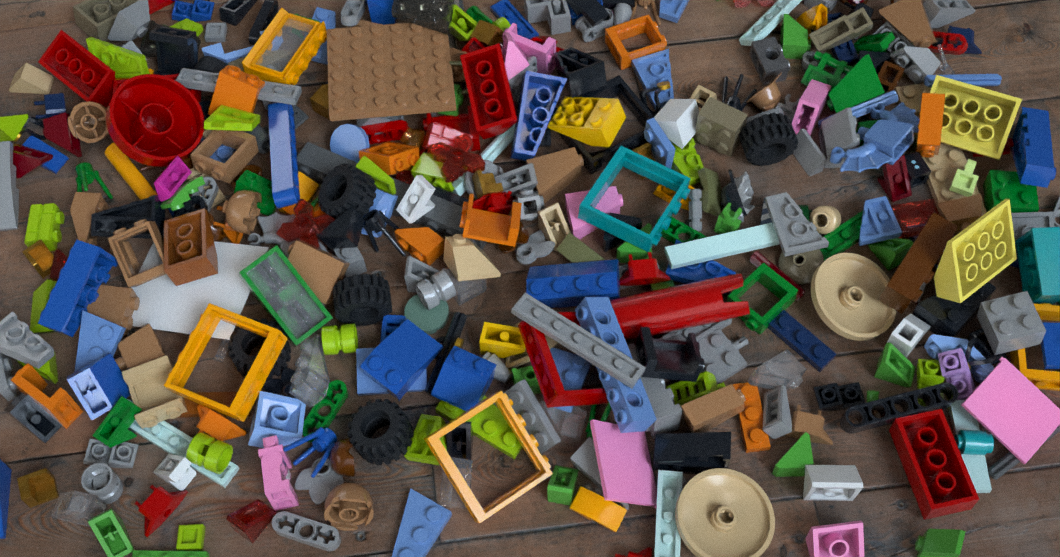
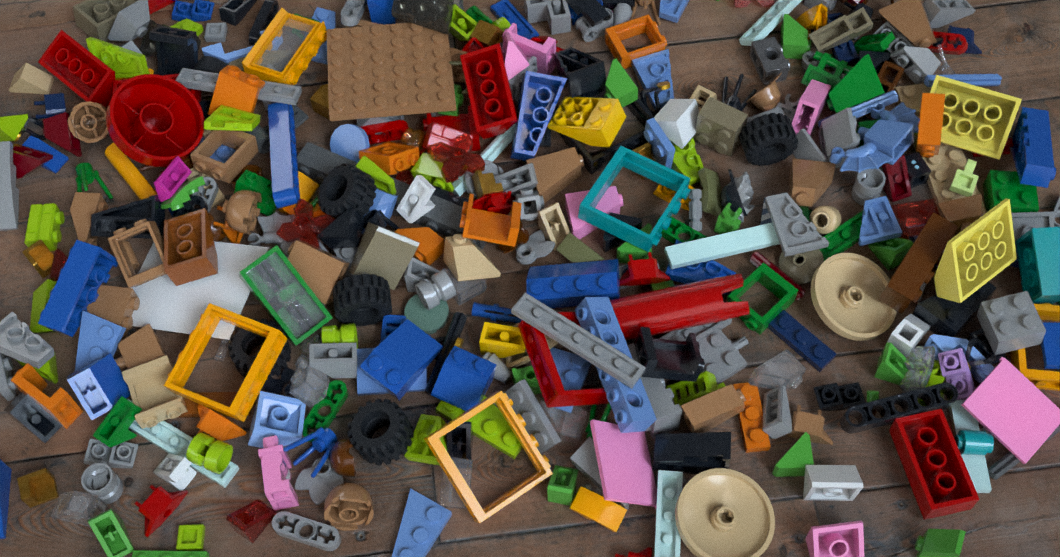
none -> light grey slope [309,343,357,379]
none -> dark tan slope [348,222,420,290]
none -> blue pin [472,302,522,324]
none -> bright green slope [604,59,638,108]
none -> medium nougat slope [789,158,836,207]
none -> light grey wheel [851,169,886,206]
none -> clear slope [899,346,936,392]

